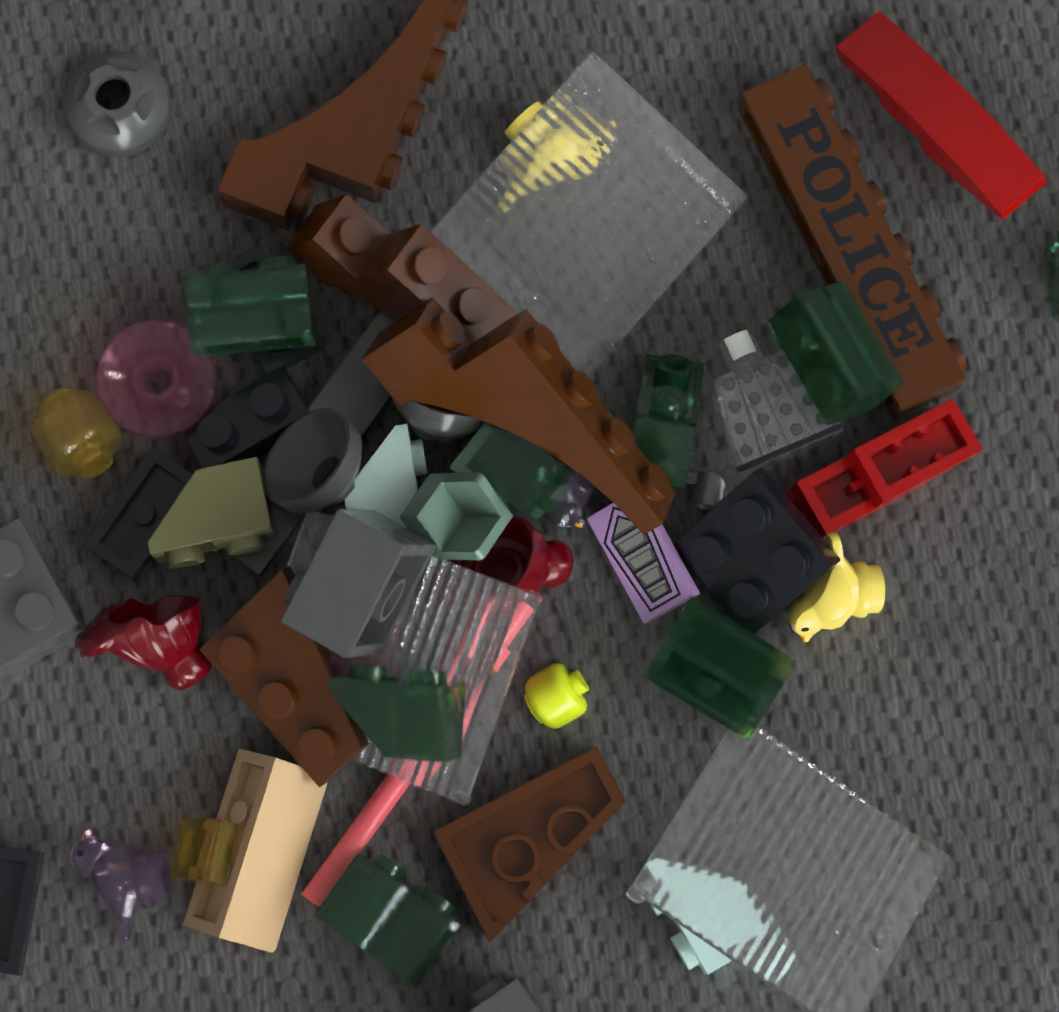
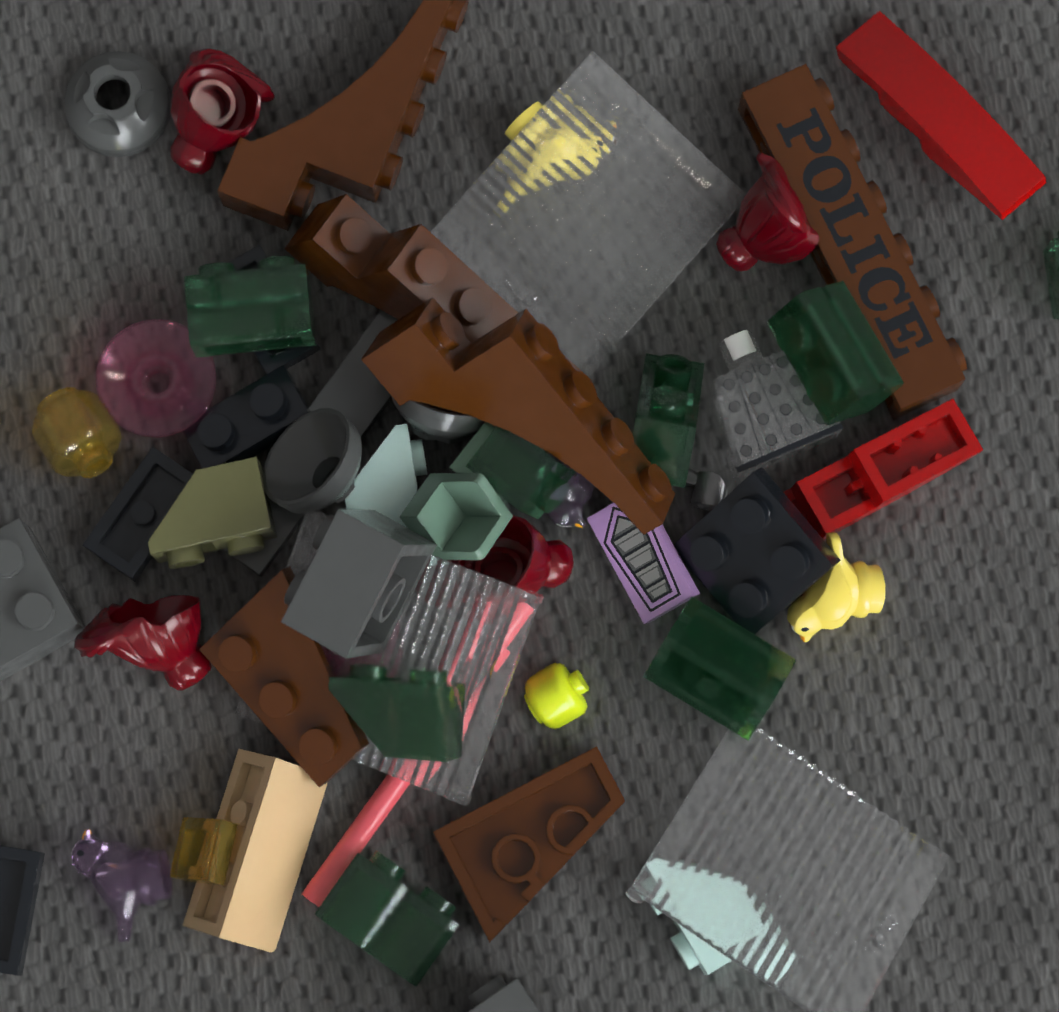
none -> dark red hair [170,48,275,174]
none -> dark red hair [716,153,820,272]

